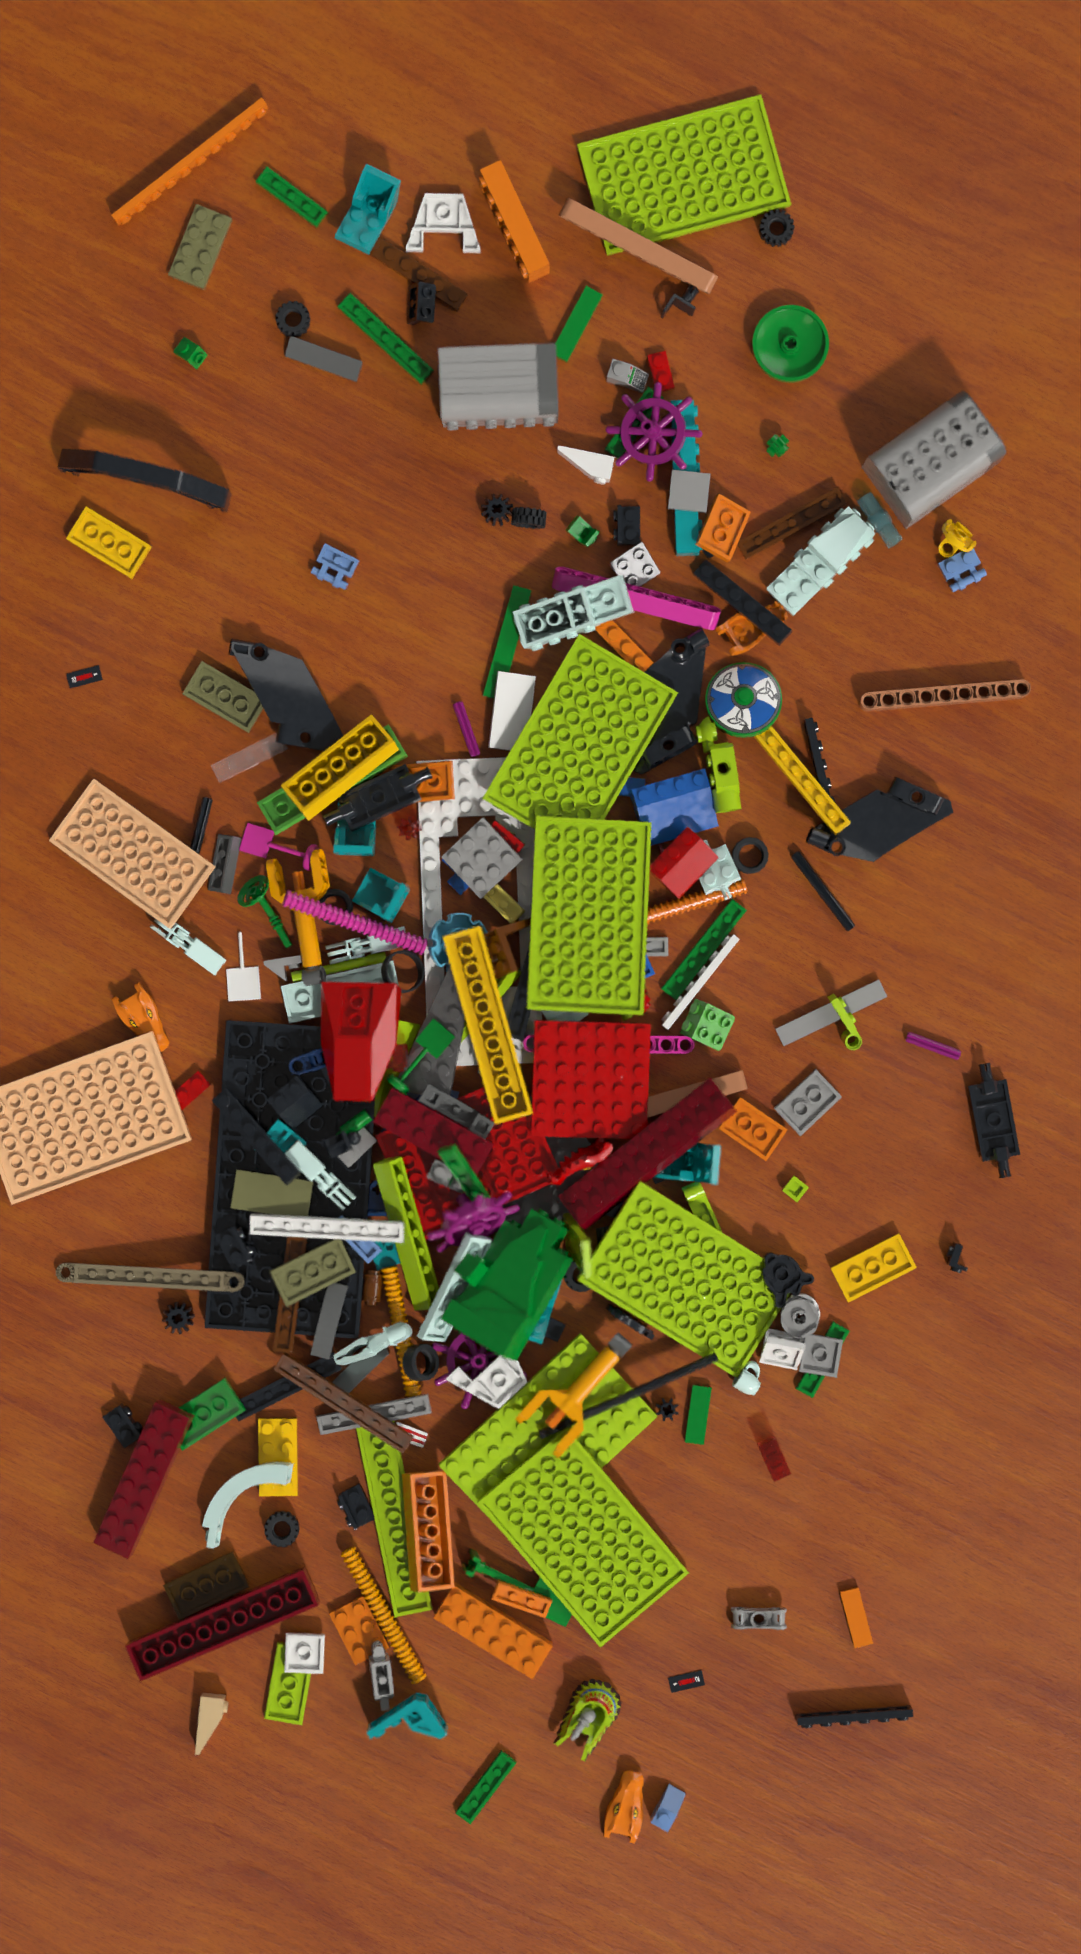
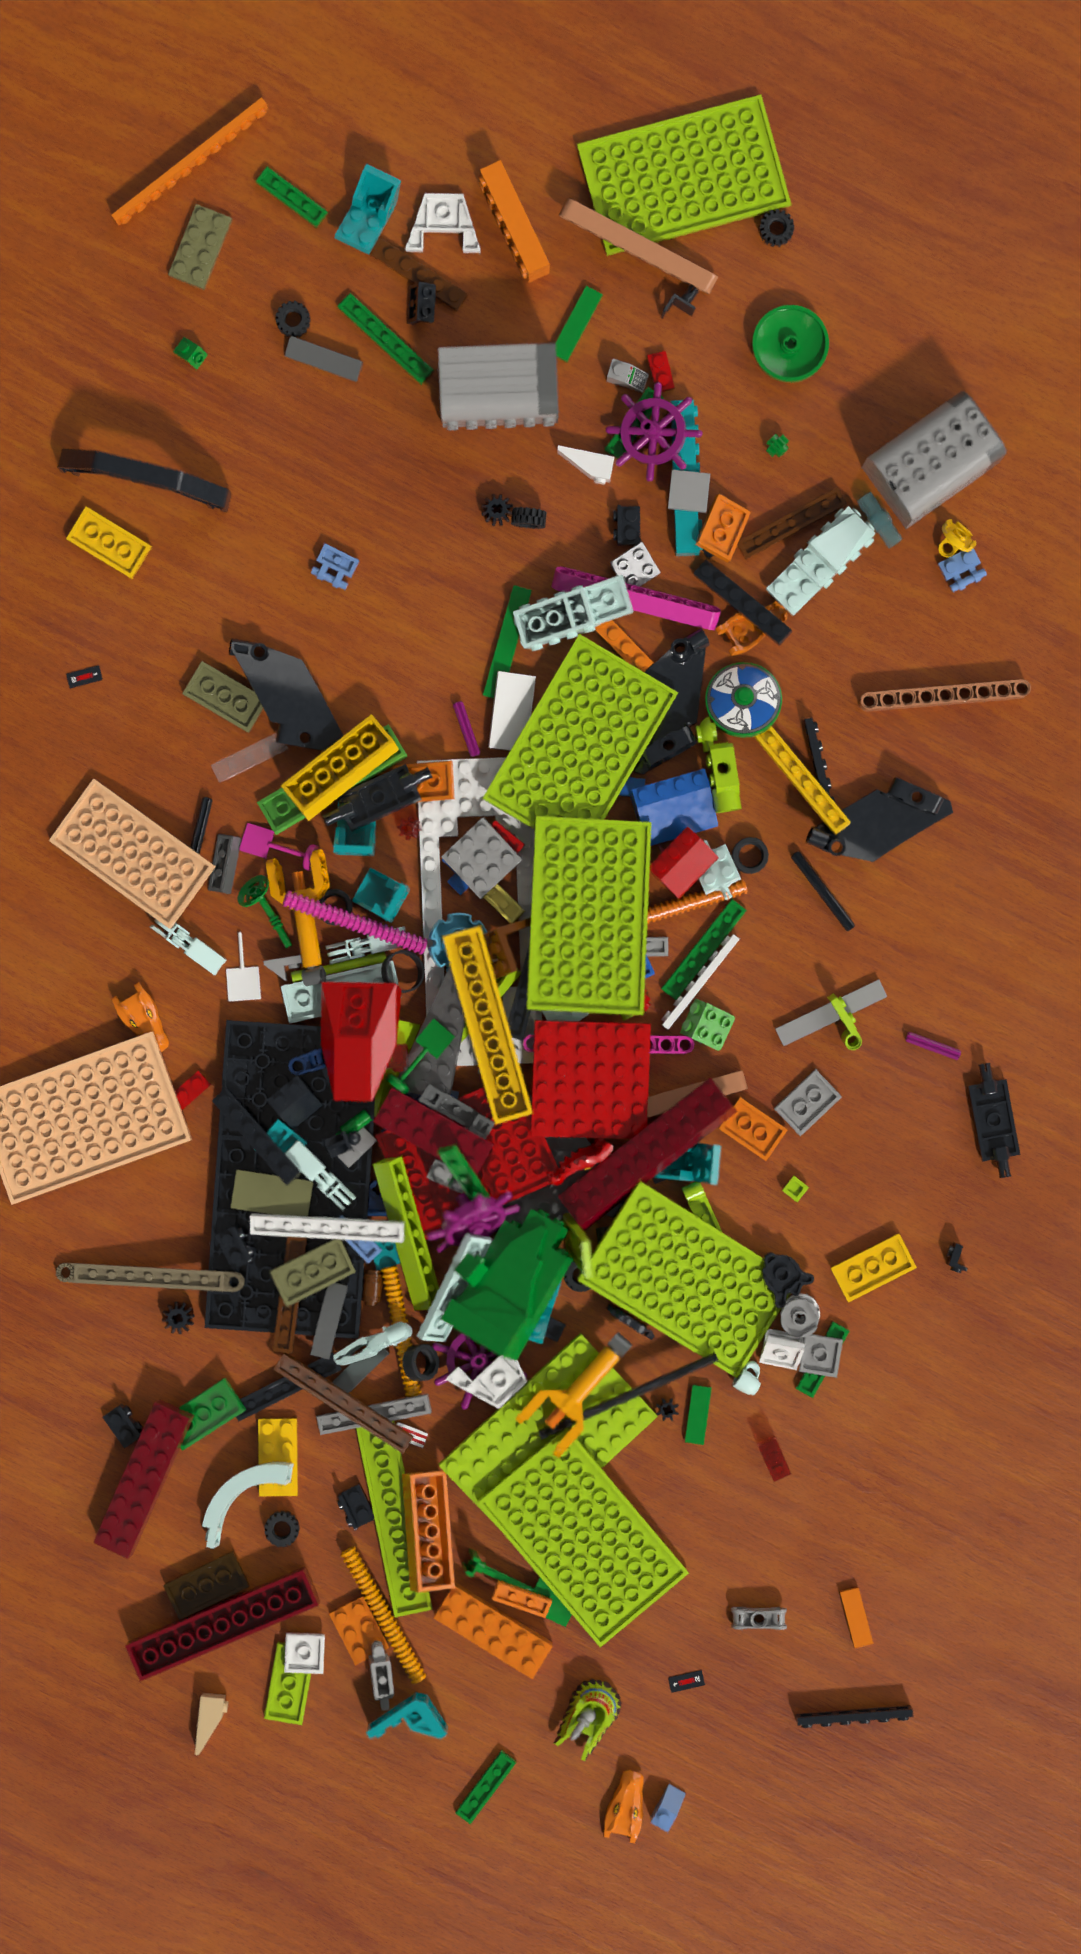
green bracket [565,515,599,547] -> none

